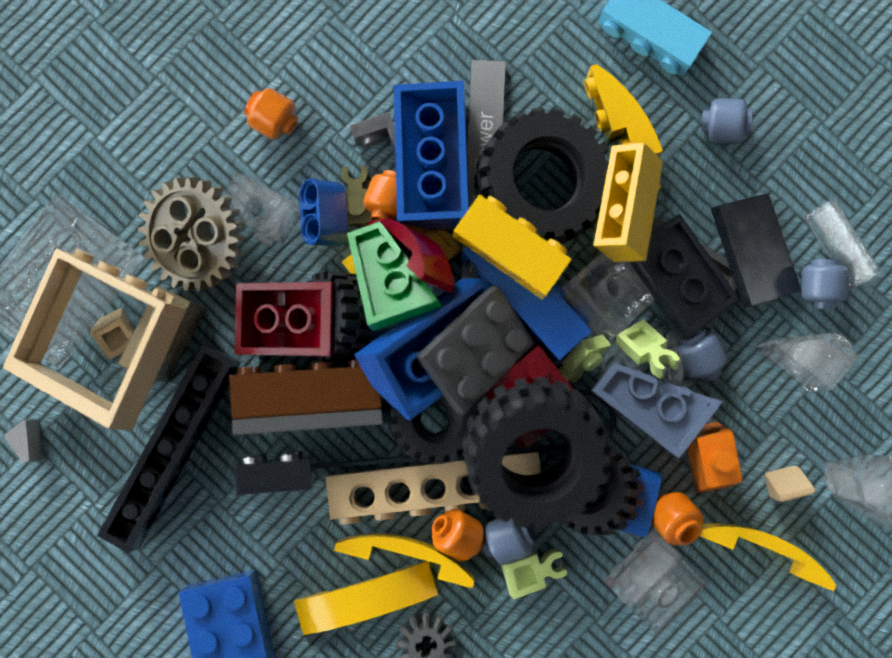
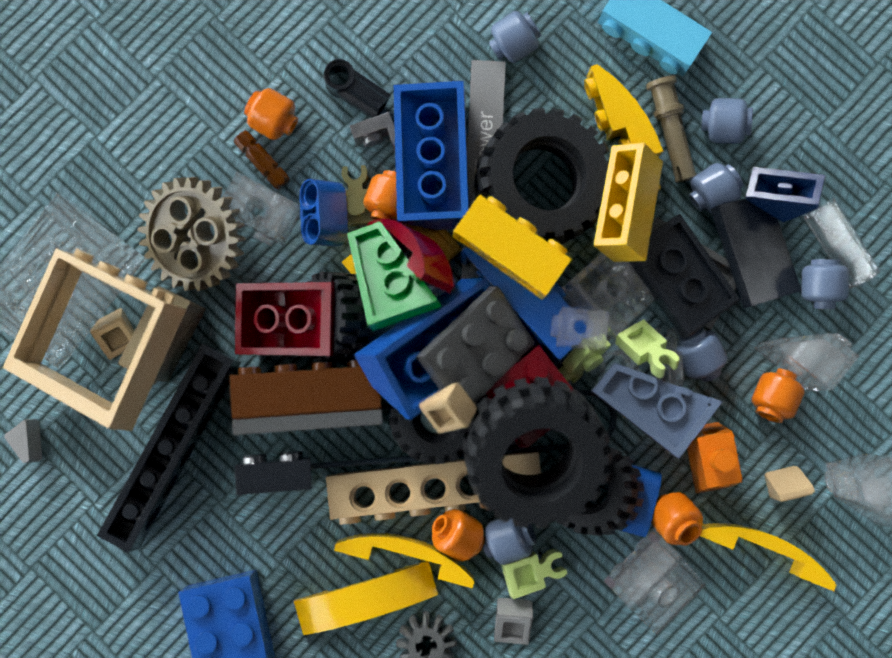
none -> reddish brown axle [234,130,290,190]
none -> black piece [324,59,391,118]
none -> tan slope [419,382,476,433]
none -> sand blue head [489,11,542,63]
none -> light grey slope [494,597,533,645]
none -> clear brick [551,307,609,351]
none -> dark tan pin [646,75,697,183]
none -> sand blue head [689,163,744,214]
none -> dark blue slope [746,167,825,222]
none -> orange head [751,368,805,423]

